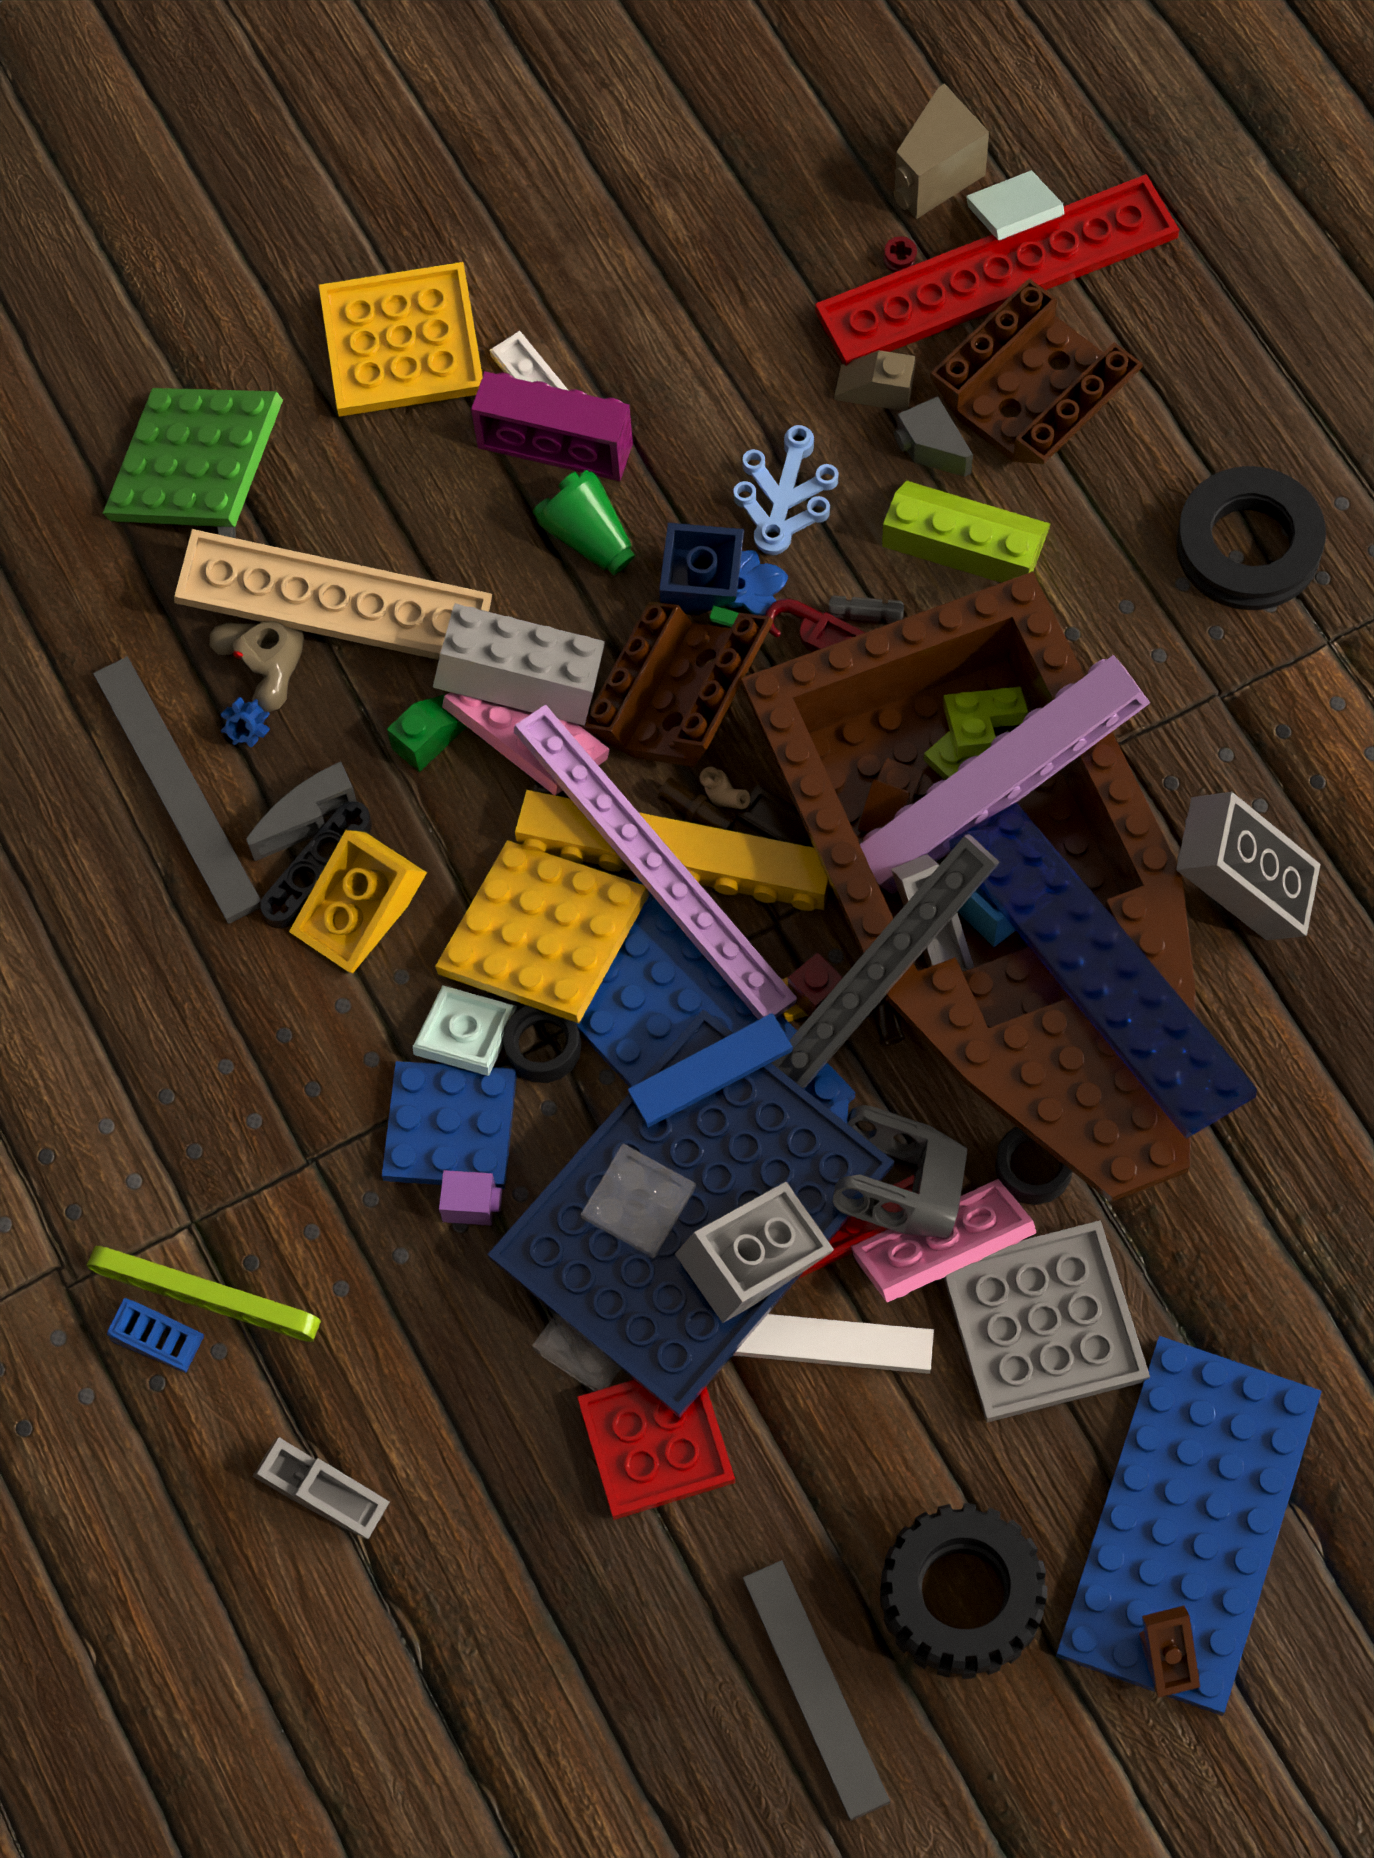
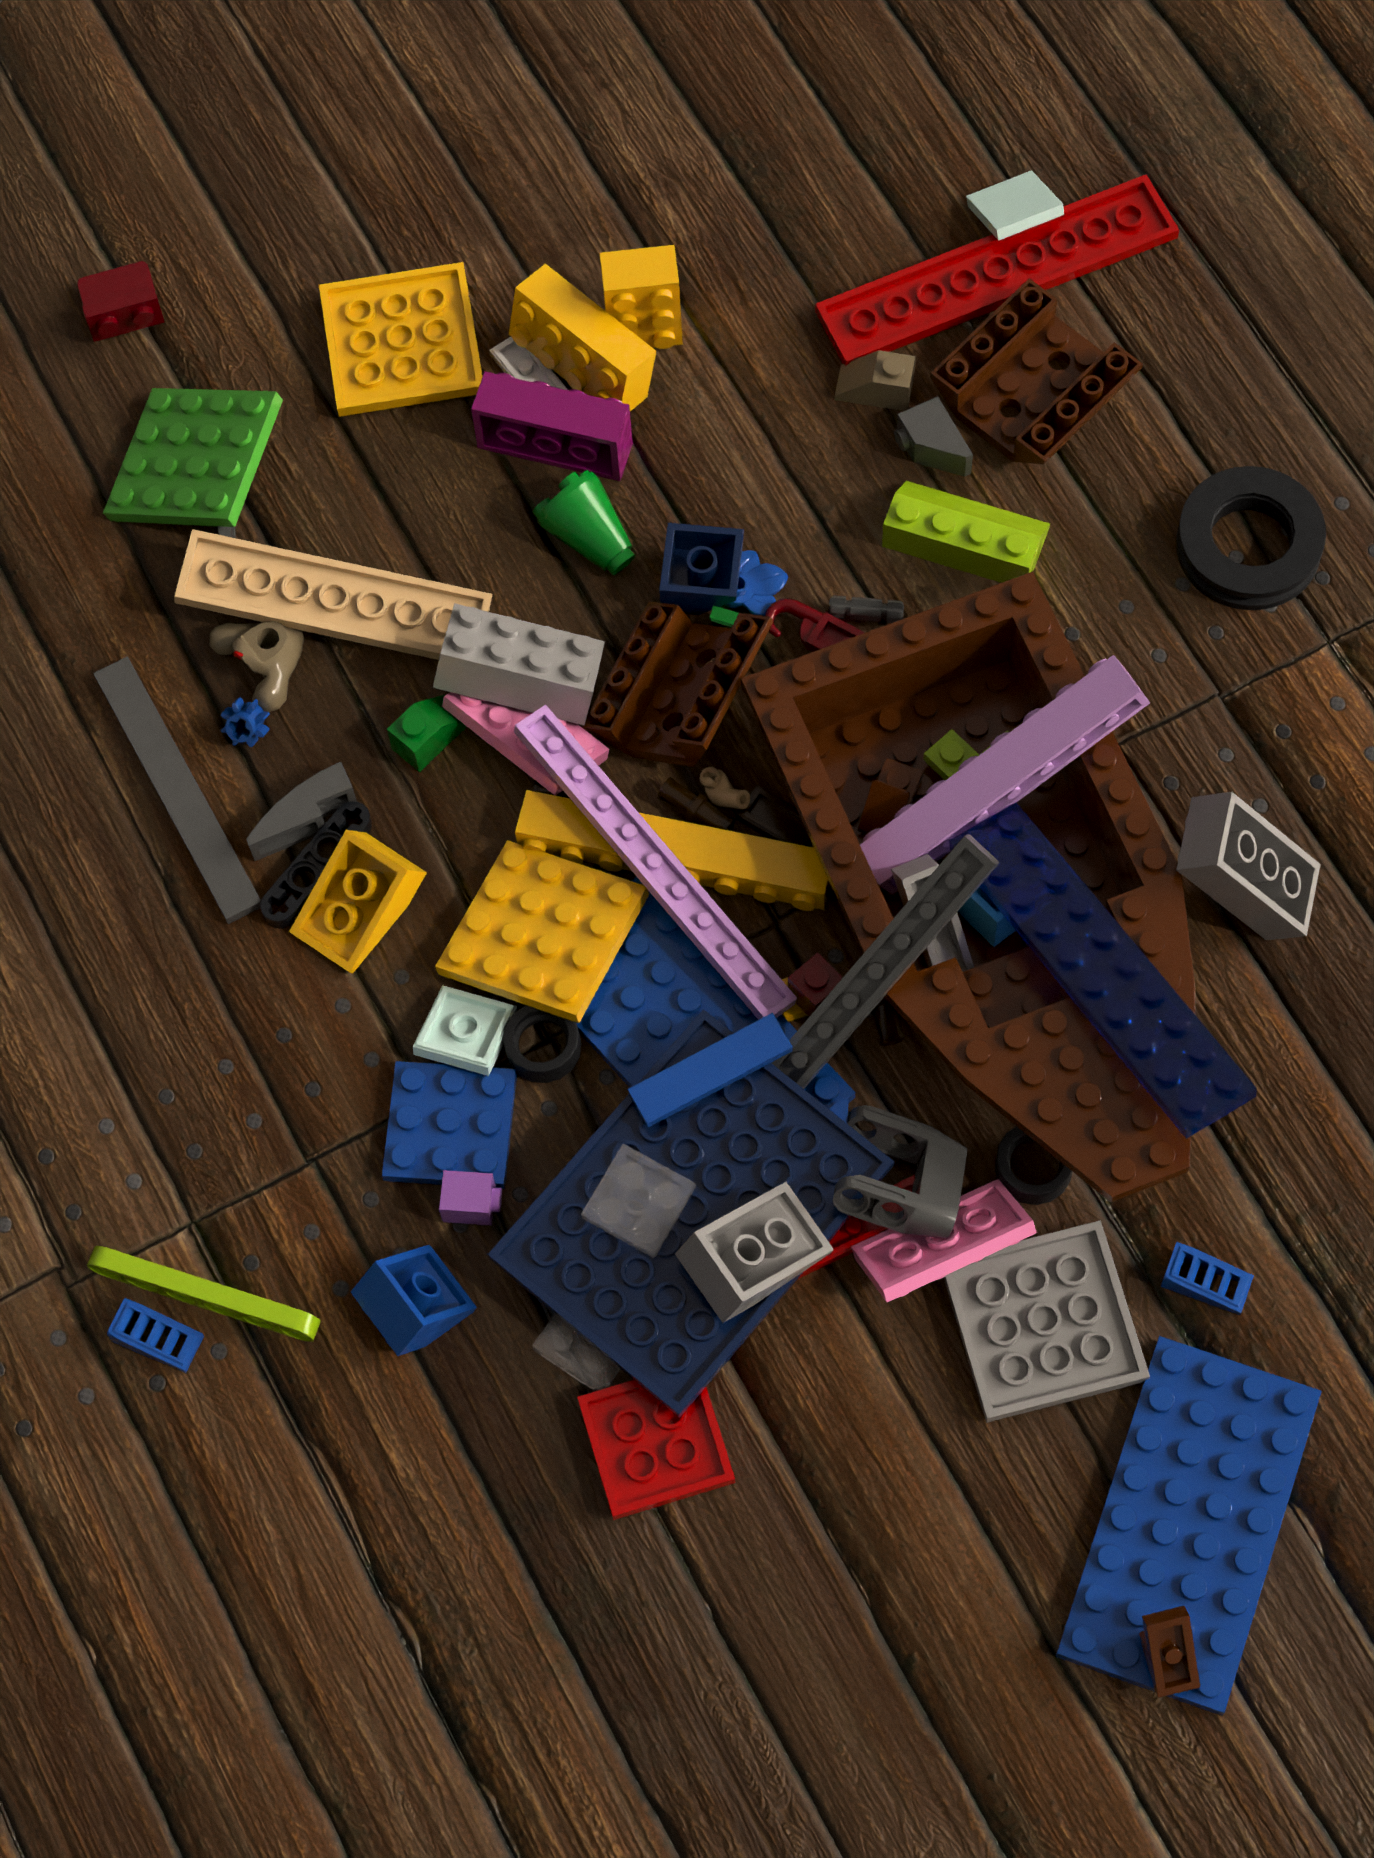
light grey slope [252,1437,390,1539] -> none
white tile [733,1314,934,1374] -> none
light blue plant [734,425,838,555] -> none
dark grey tile [743,1560,890,1821] -> none
black tyre [880,1503,1048,1679] -> none
dark red bush [883,236,917,272] -> none
dark tan slope [894,83,989,219] -> none
lime plate [943,687,1028,758] -> none
none -> dark red bracket [77,261,165,342]
none -> blue slope [351,1244,477,1356]
none -> yellow brick [509,264,657,411]
none -> yellow brick [600,245,683,349]
none -> blue slope [1161,1242,1254,1315]

